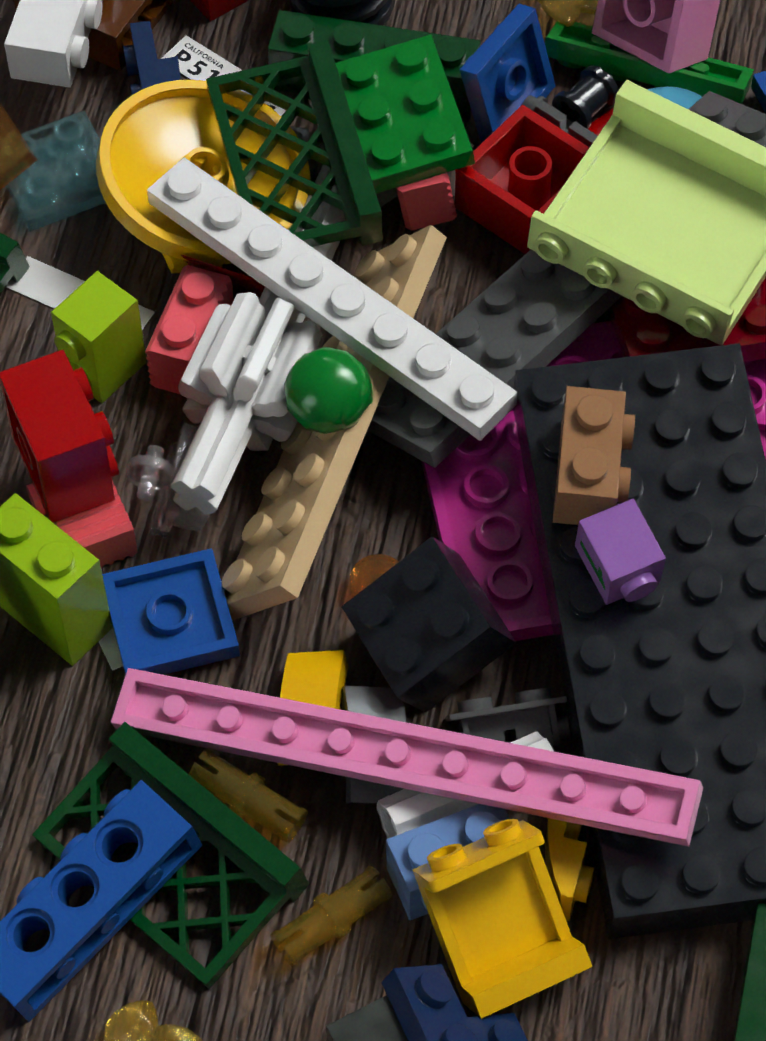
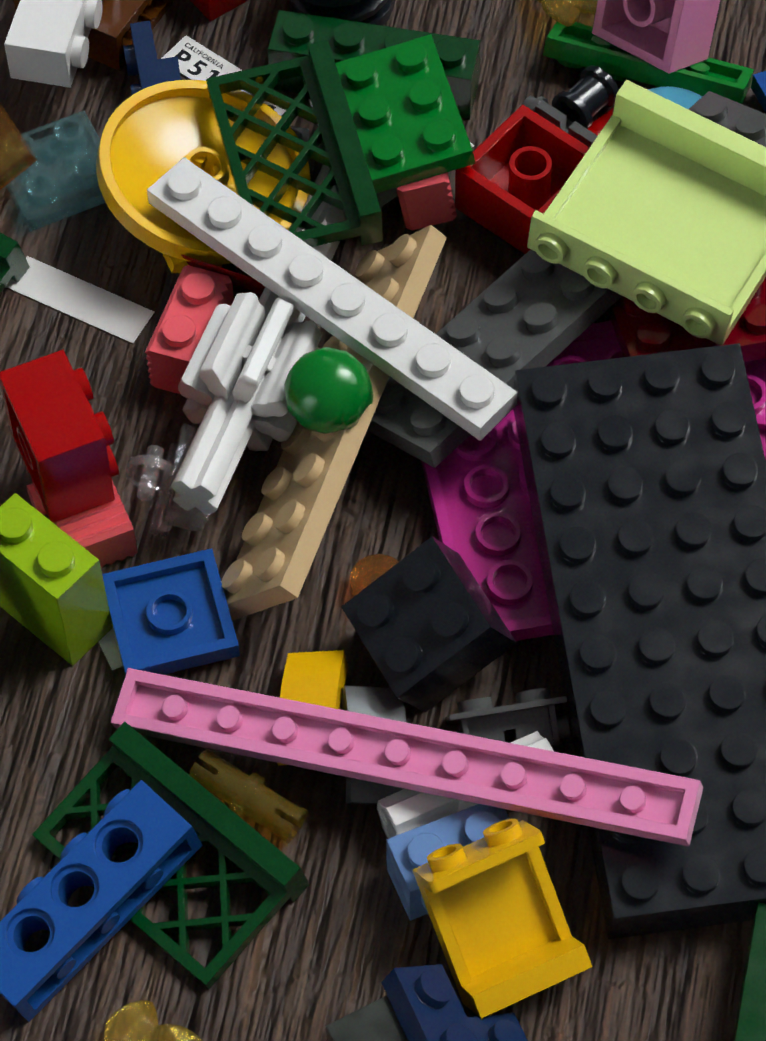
lime brick [51,271,147,403] -> none
clear yellow pin [270,865,392,967] -> none
blue plate [460,4,556,143] -> none
yellow slope [545,818,595,921] -> none
medium nougat brick [553,386,635,525] -> none
medium lavender brick [575,498,666,605] -> none

